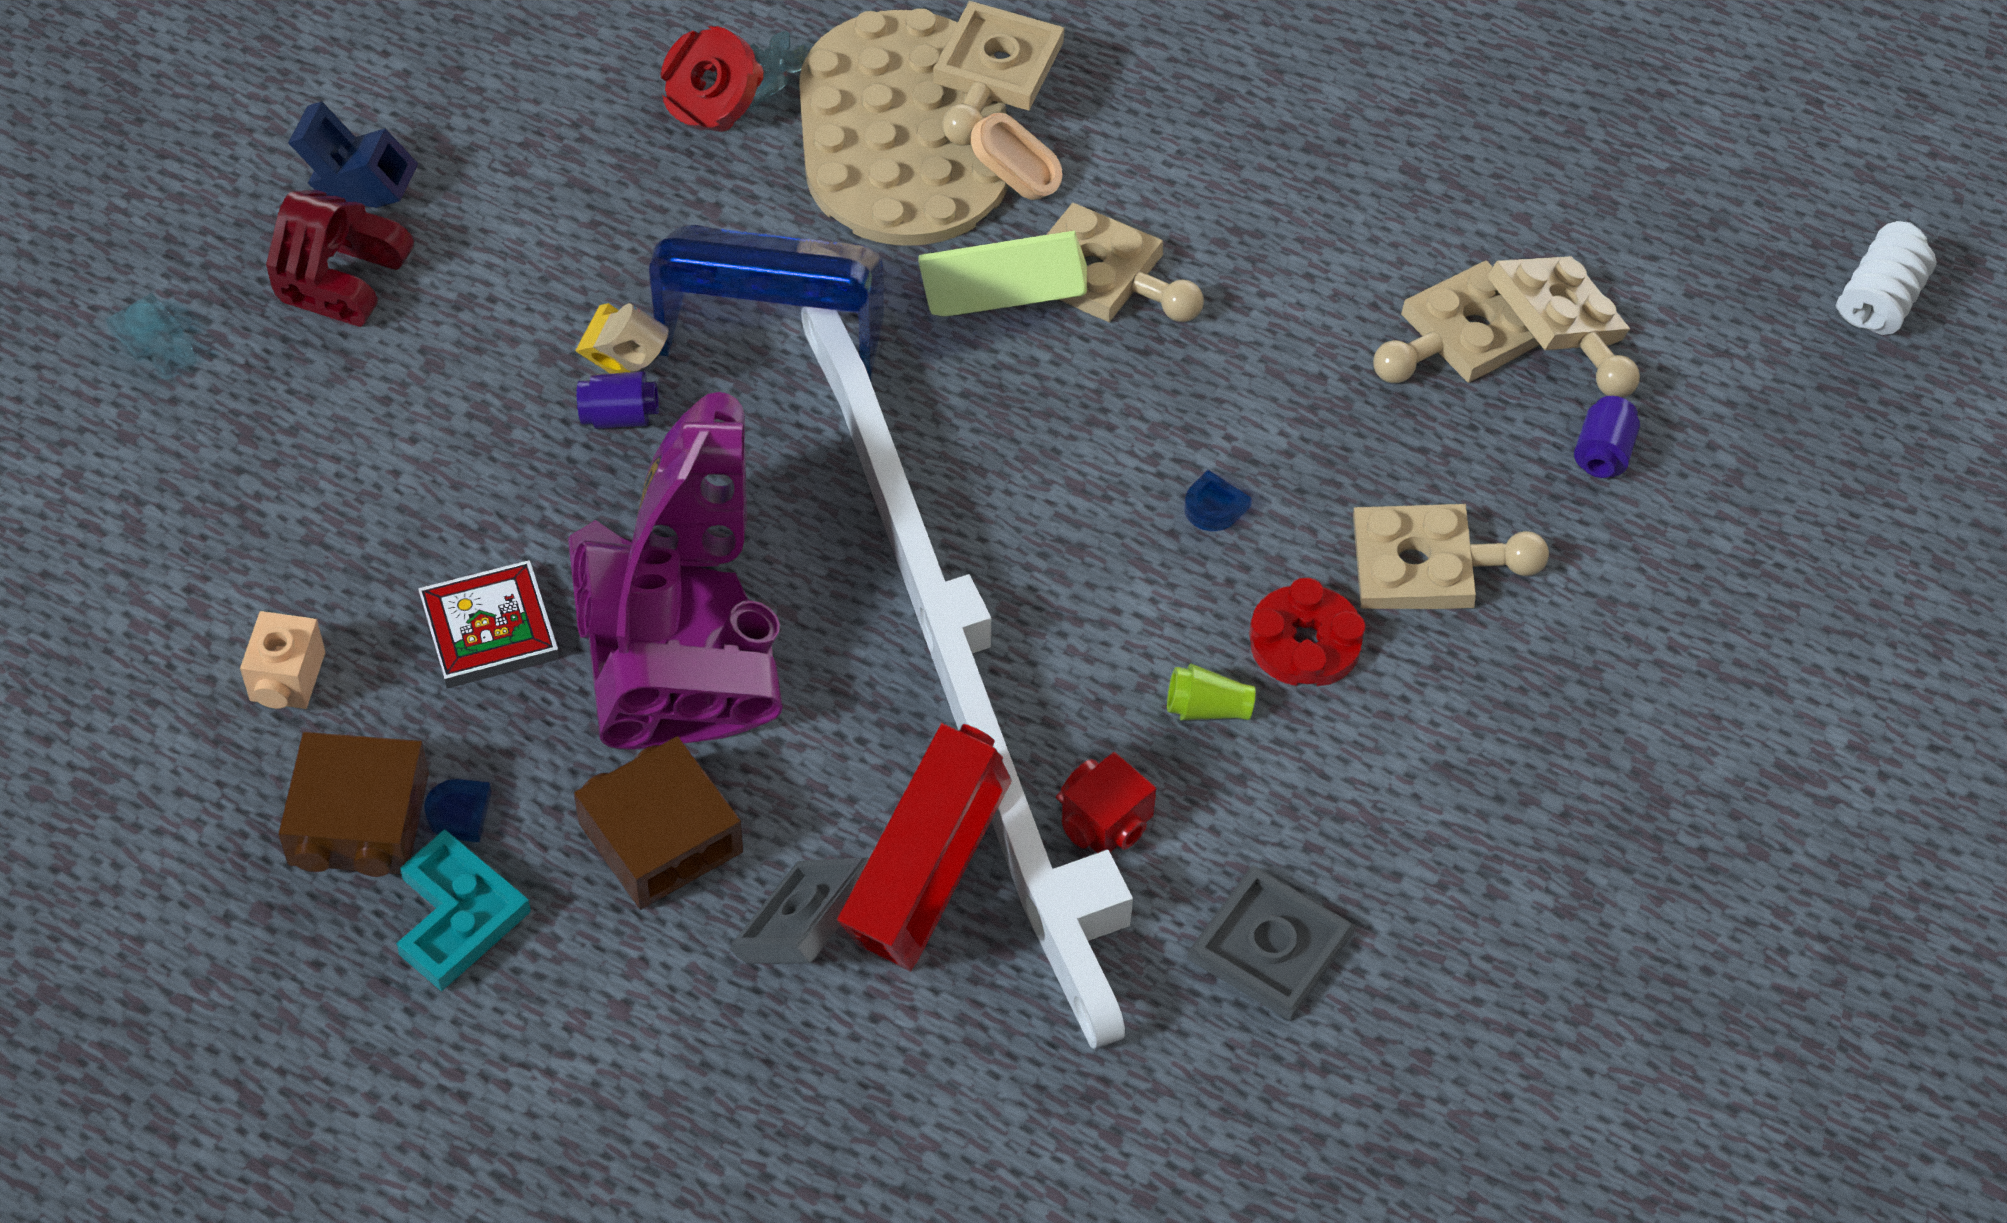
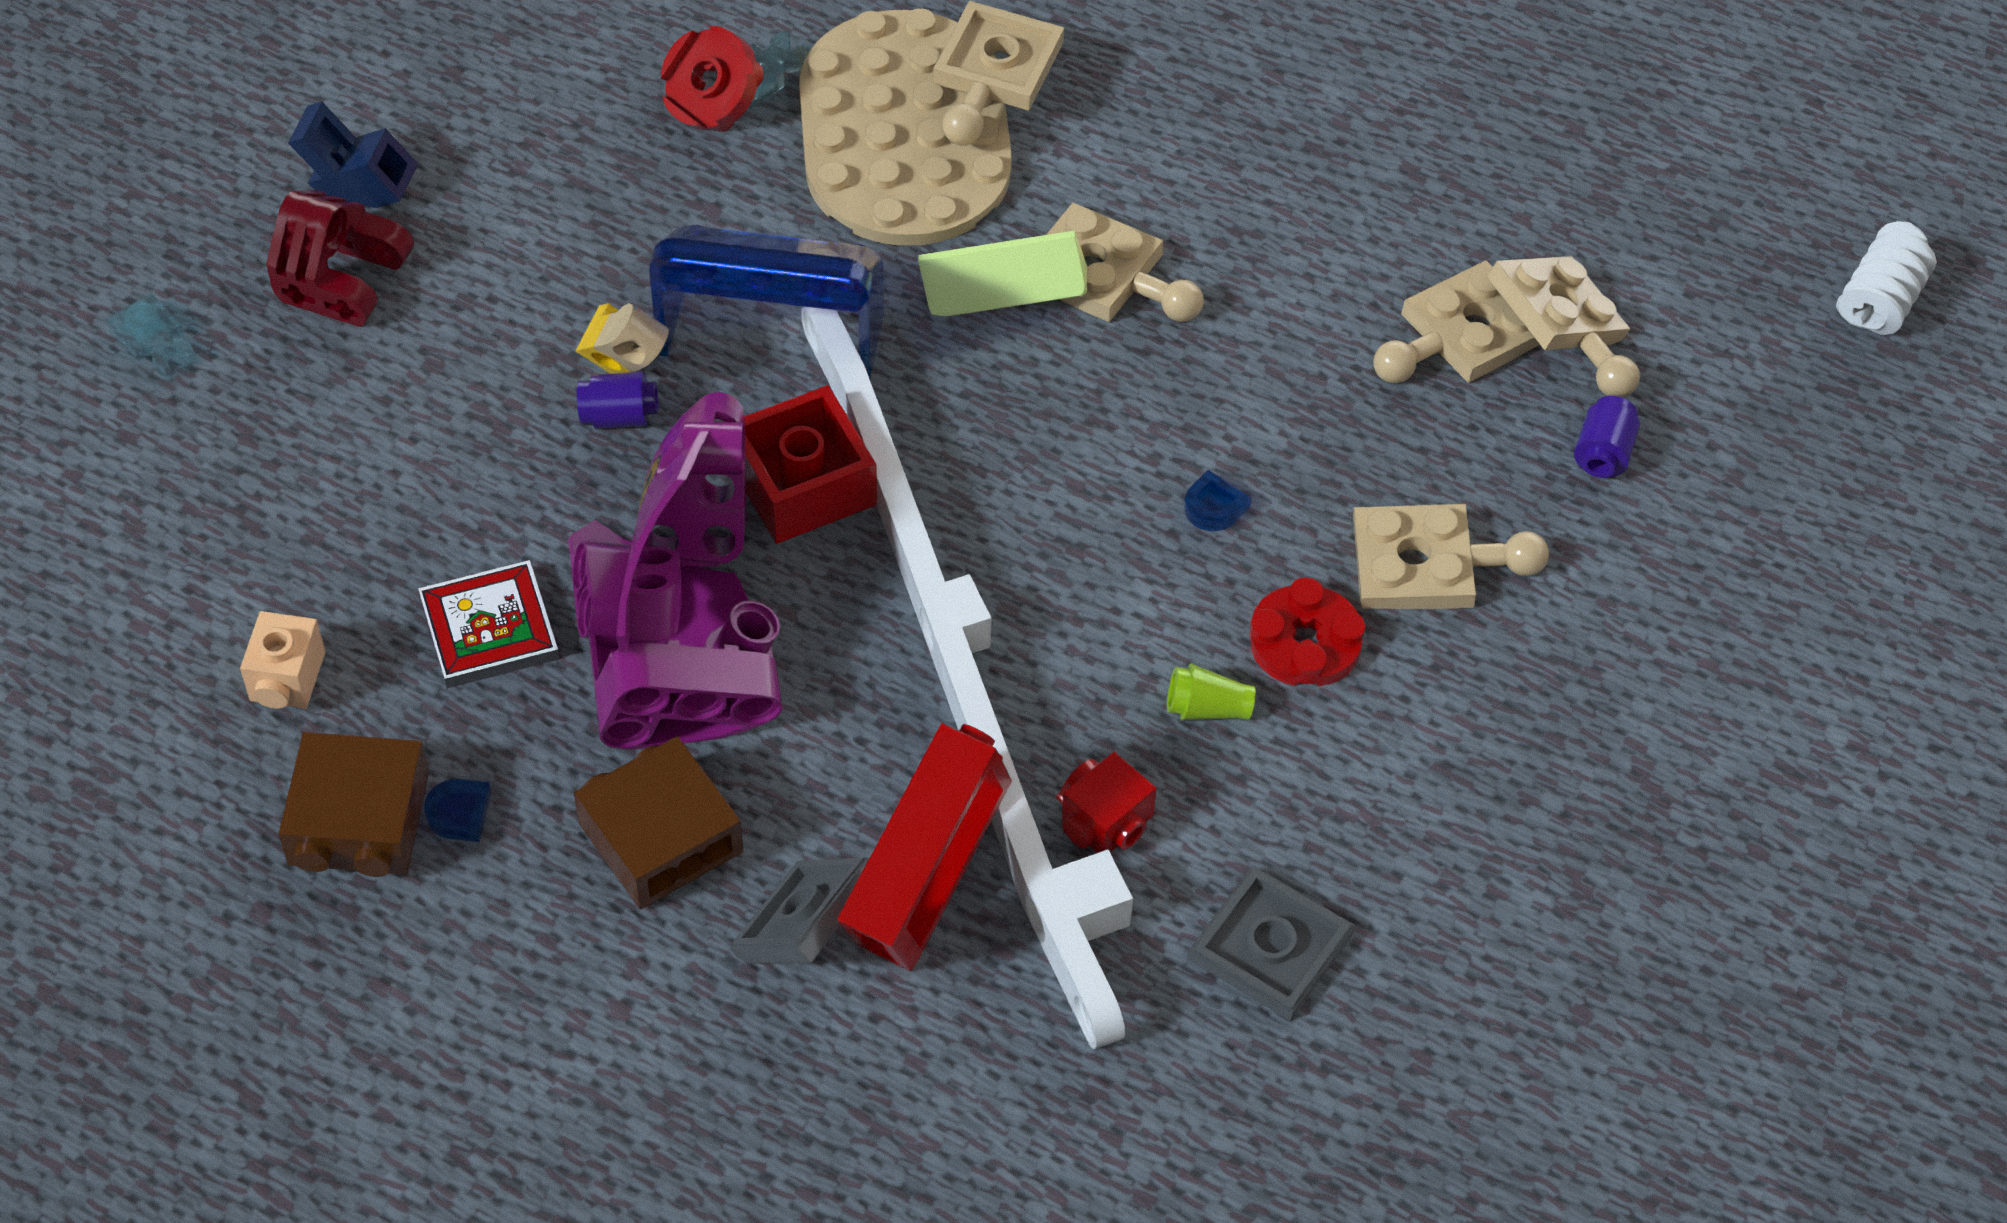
teal plate [396,829,531,992] -> none
light nougat tile [971,113,1062,200] -> none
none -> red brick [745,385,877,544]

